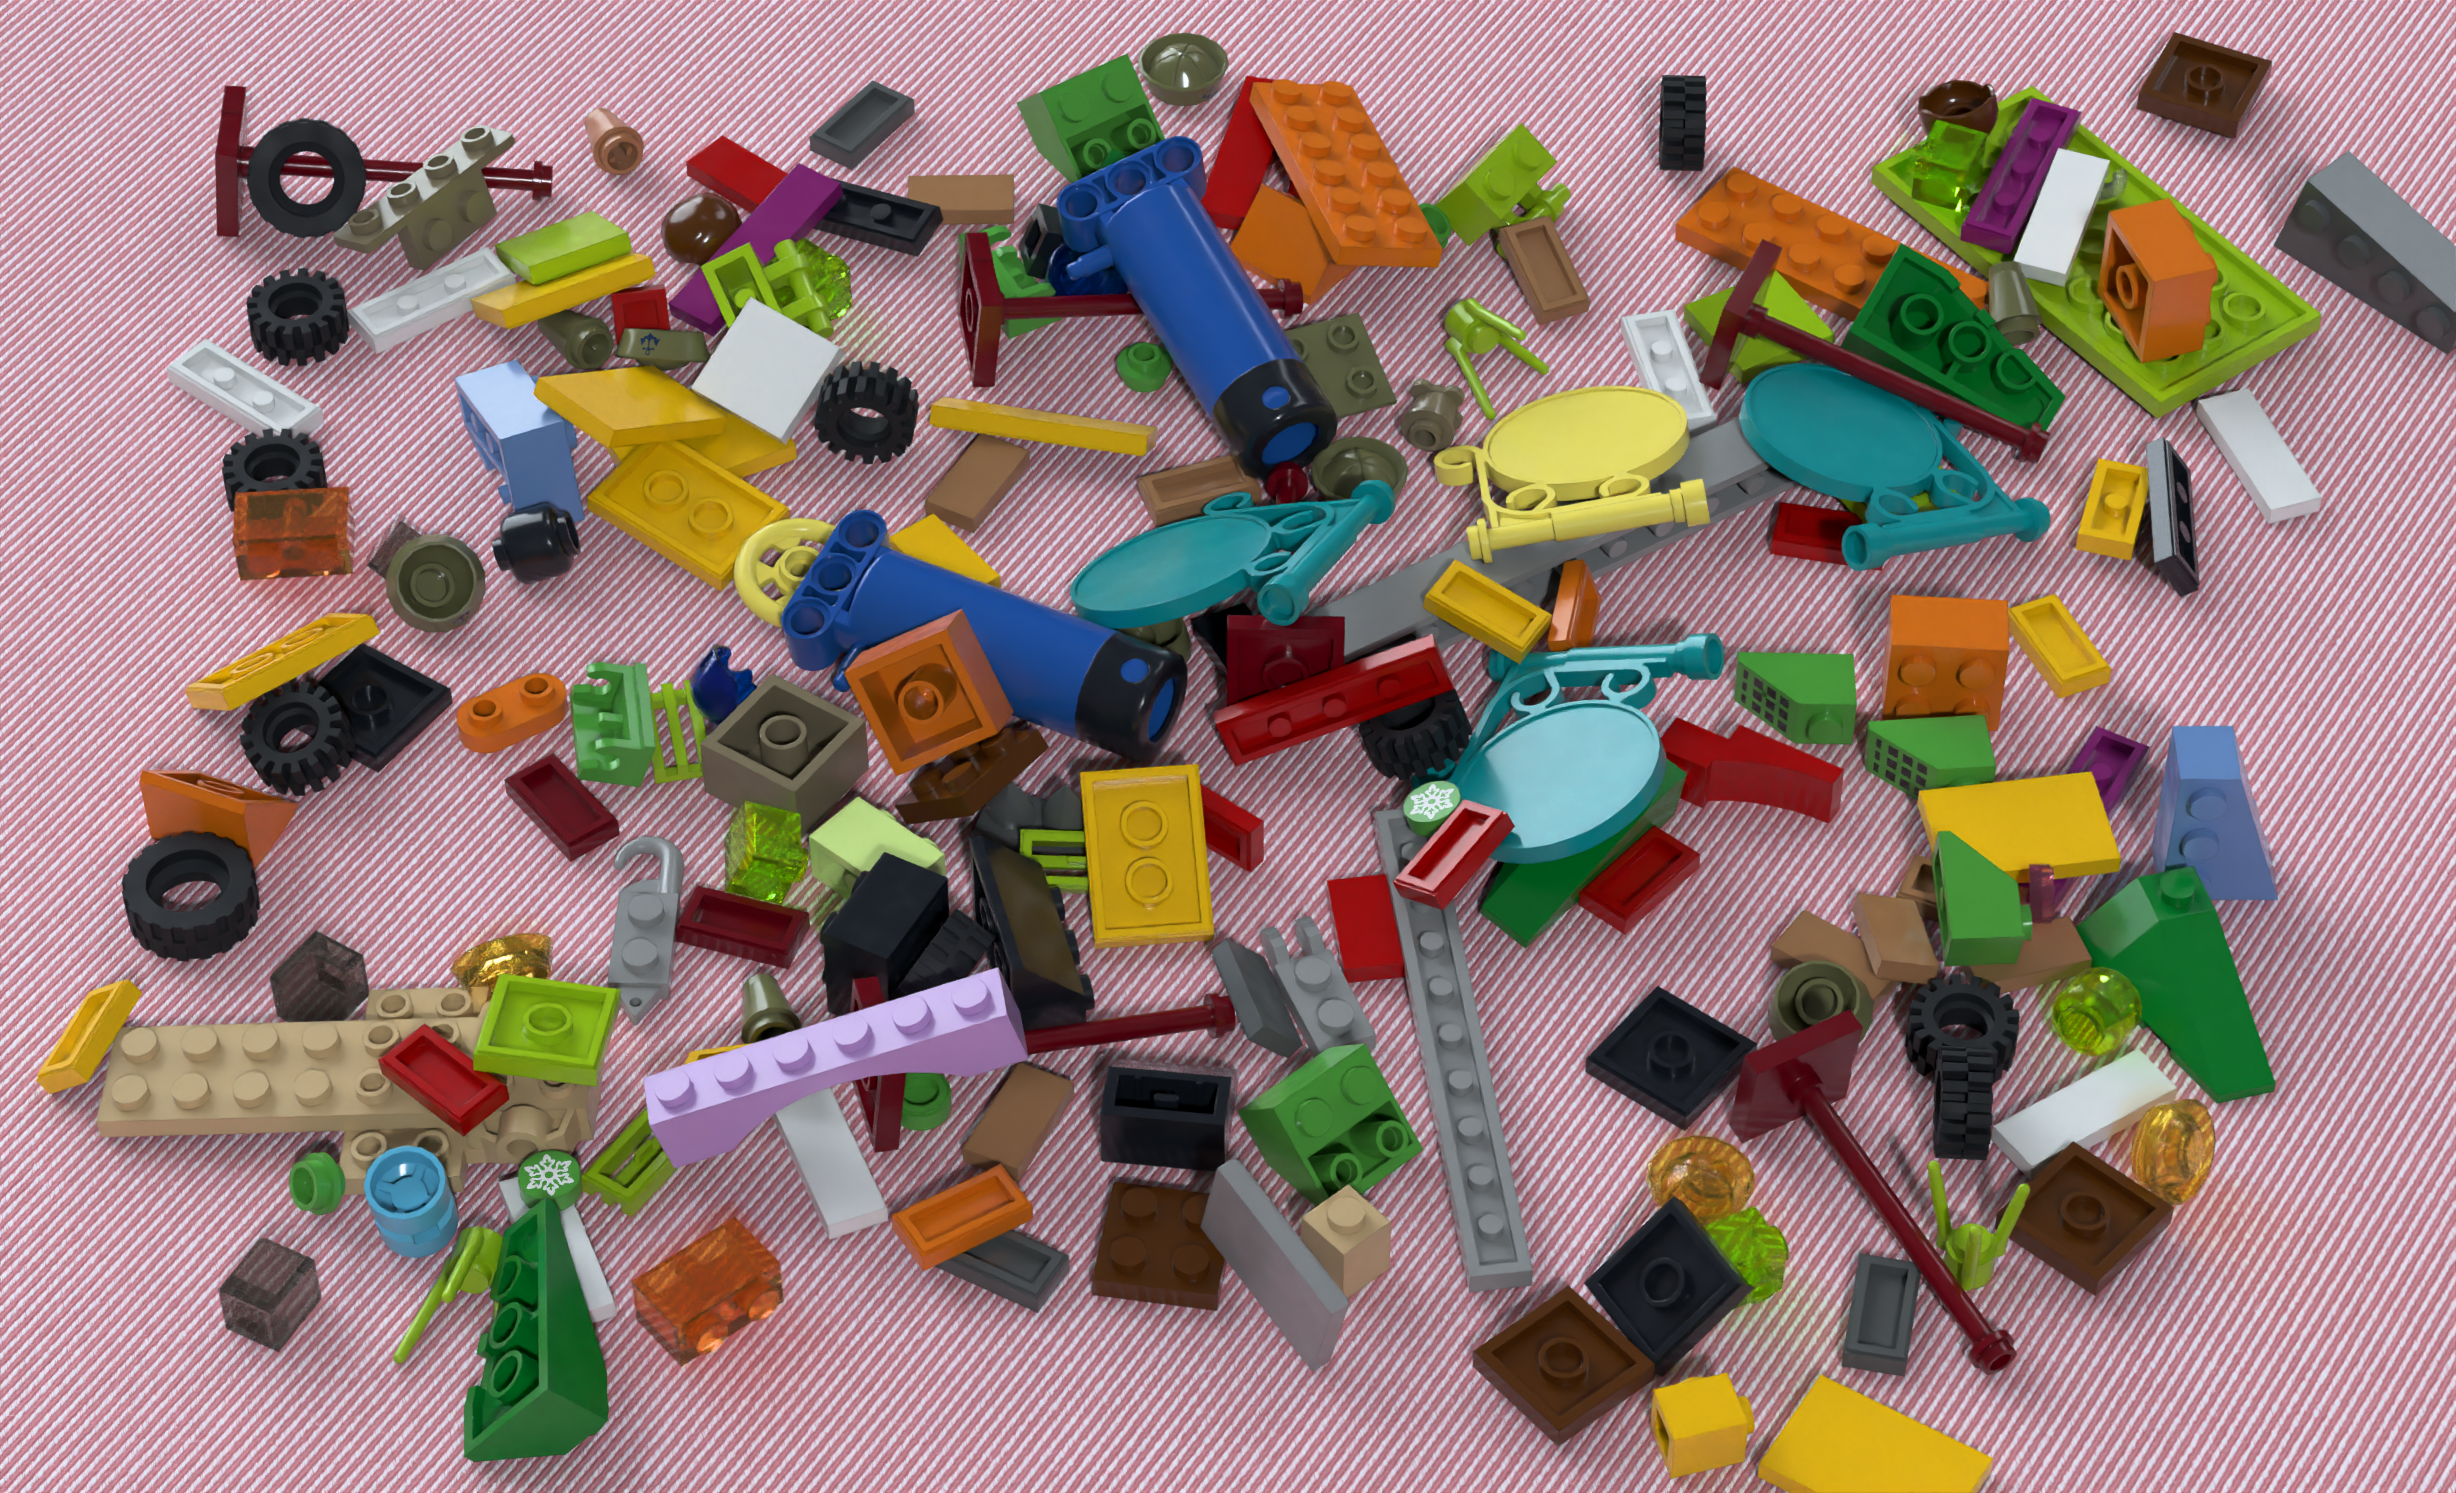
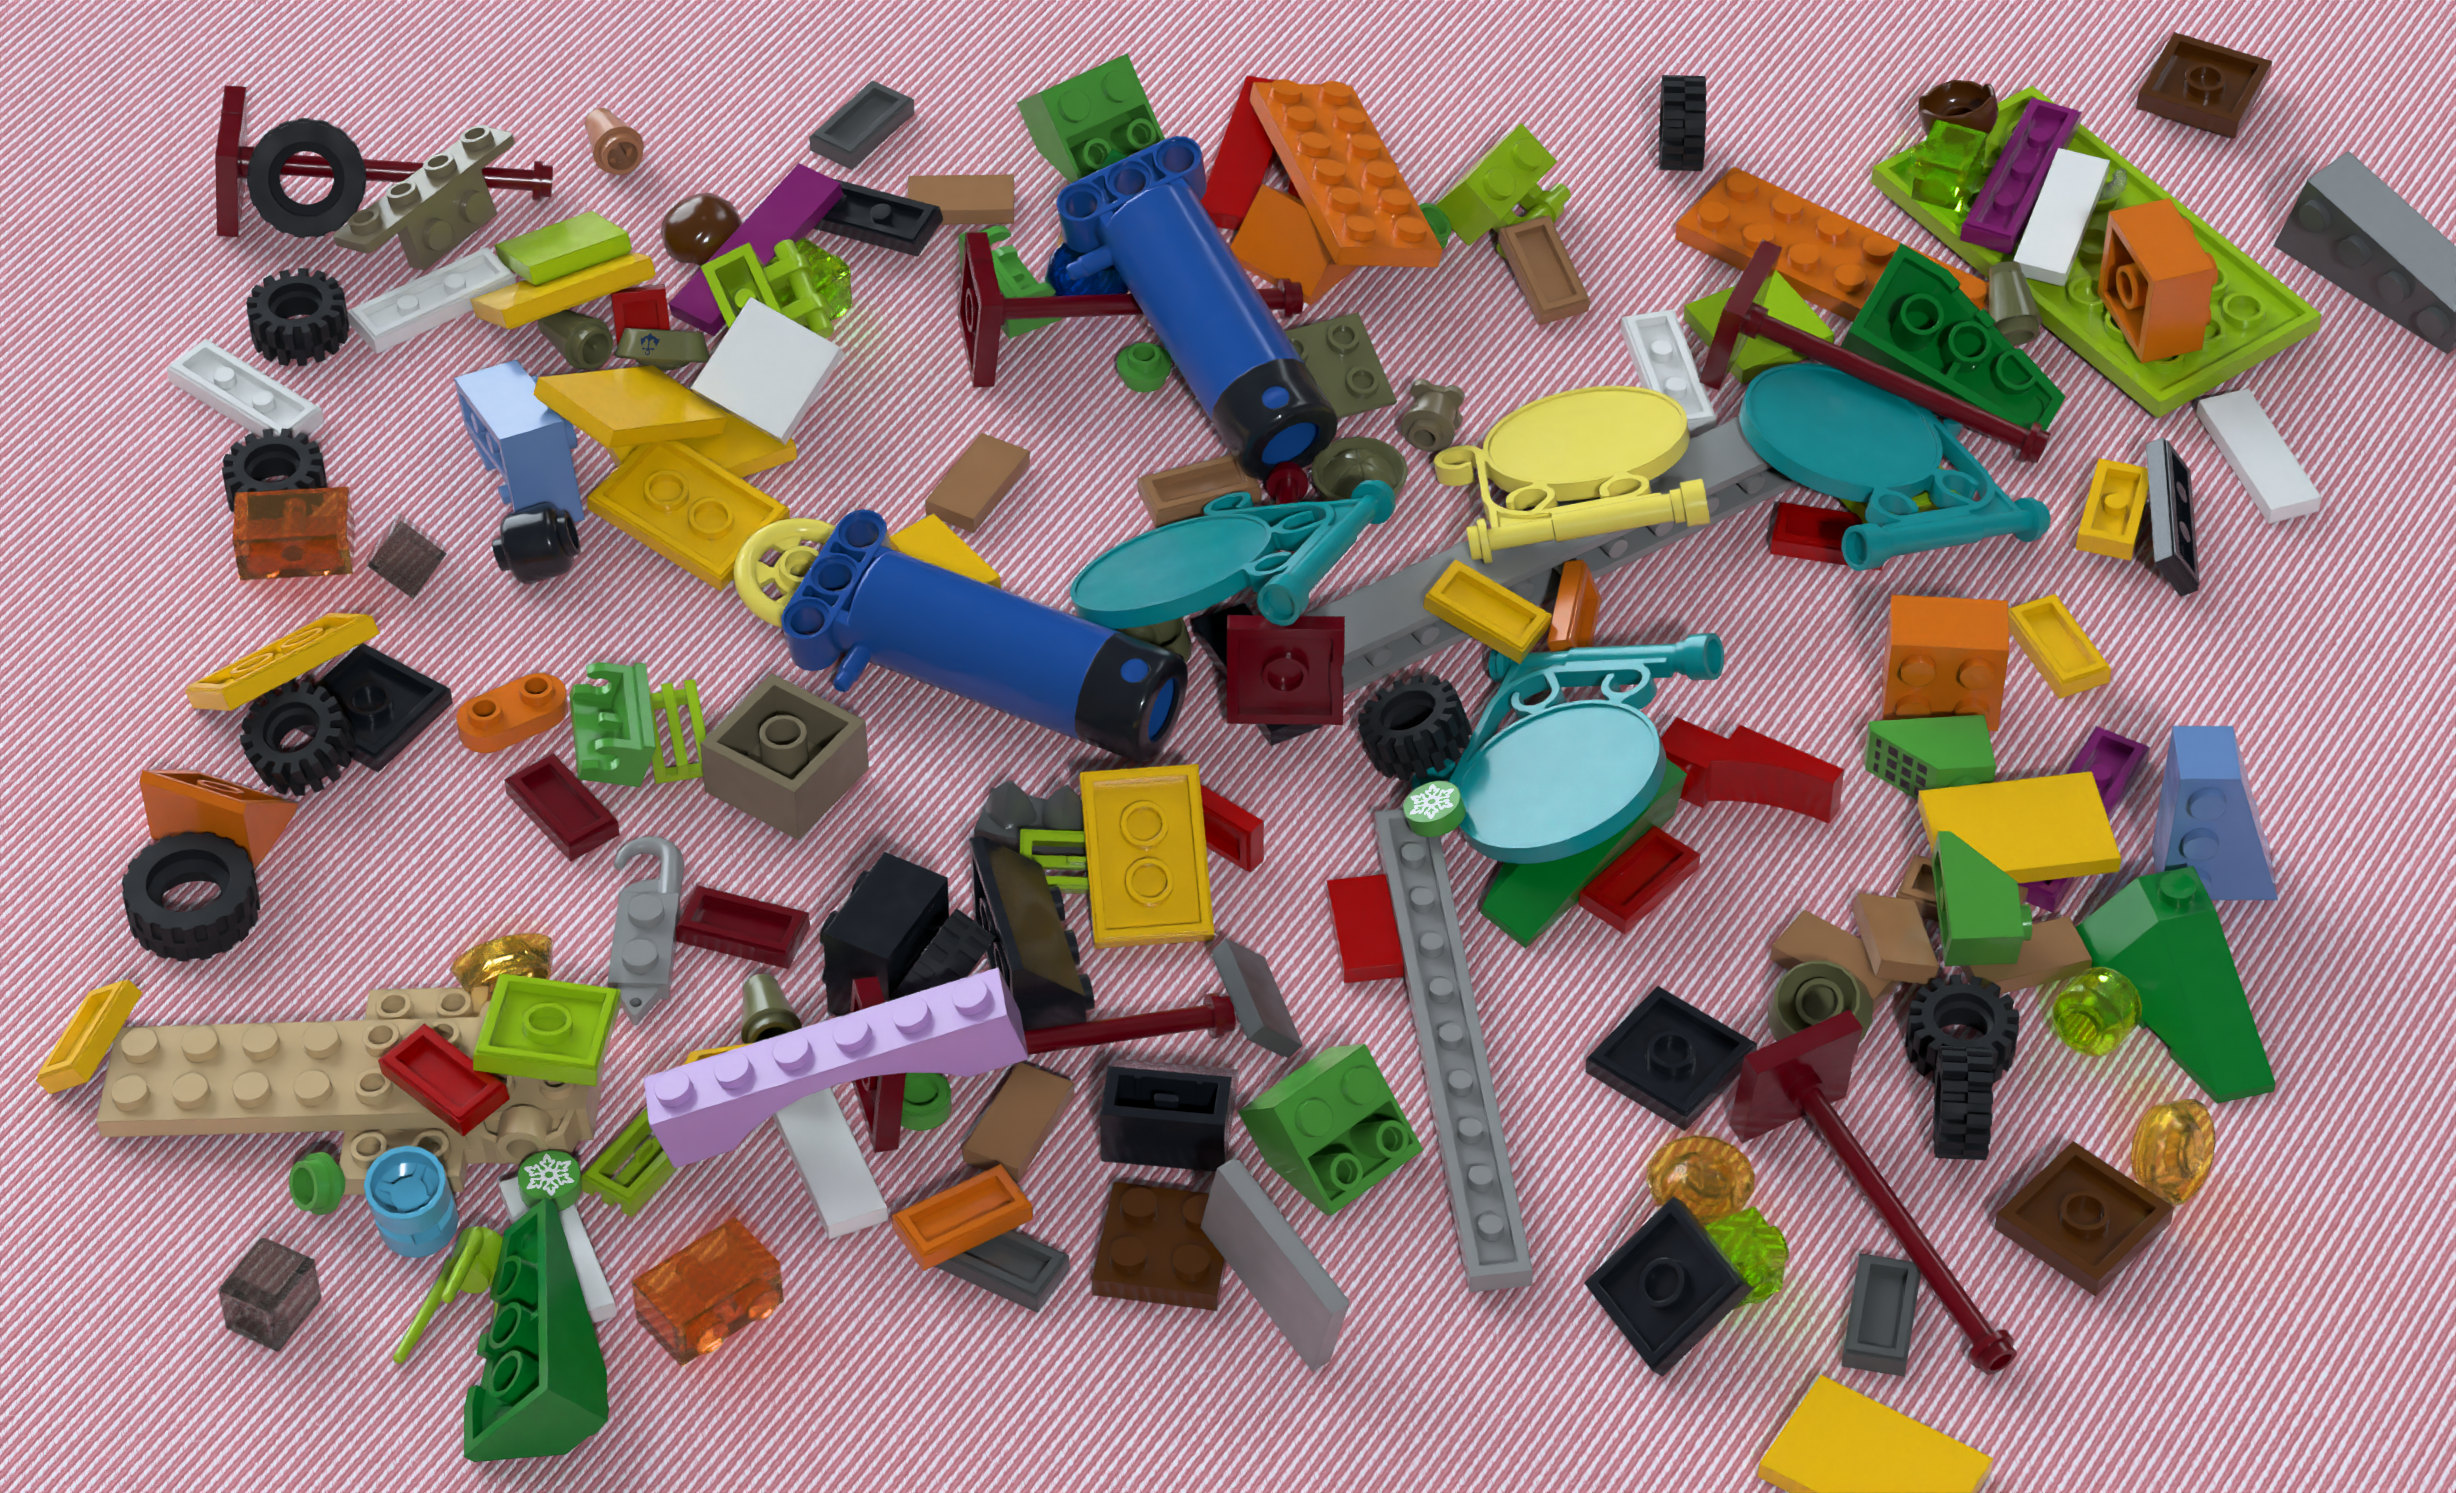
clear smoke panel [270,930,369,1022] -> none
olive hat [386,534,486,633] -> none
red tile [686,135,788,214] -> none
clear blue hair [690,644,757,726] -> none
clear neon green brick [724,801,808,904] -> none
yellowish green brick [809,796,946,900] -> none
black tyre [814,361,919,464] -> none
orange brick [844,609,1014,776] -> none
reddish brown plate [895,728,1049,825] -> none
yellow tile [929,397,1158,456] -> none
black plate [1018,203,1068,280] -> none
olive hat [1138,33,1229,106] -> none
red tile [1213,634,1454,767] -> none
light grey hinge [1260,916,1376,1058] -> none
tan brick [1301,1185,1391,1298] -> none
red tile [1393,799,1515,910] -> none
lime plant [1445,298,1550,420] -> none
reddish brown plate [1472,1286,1655,1446] -> none
yellow brick [1650,1373,1755,1479] -> none
bright green slope [1734,652,1857,745] -> none
lime plant [1927,1160,2030,1291] -> none
white tile [1991,1048,2177,1180] -> none
clear pink tile [2028,864,2055,924] -> none

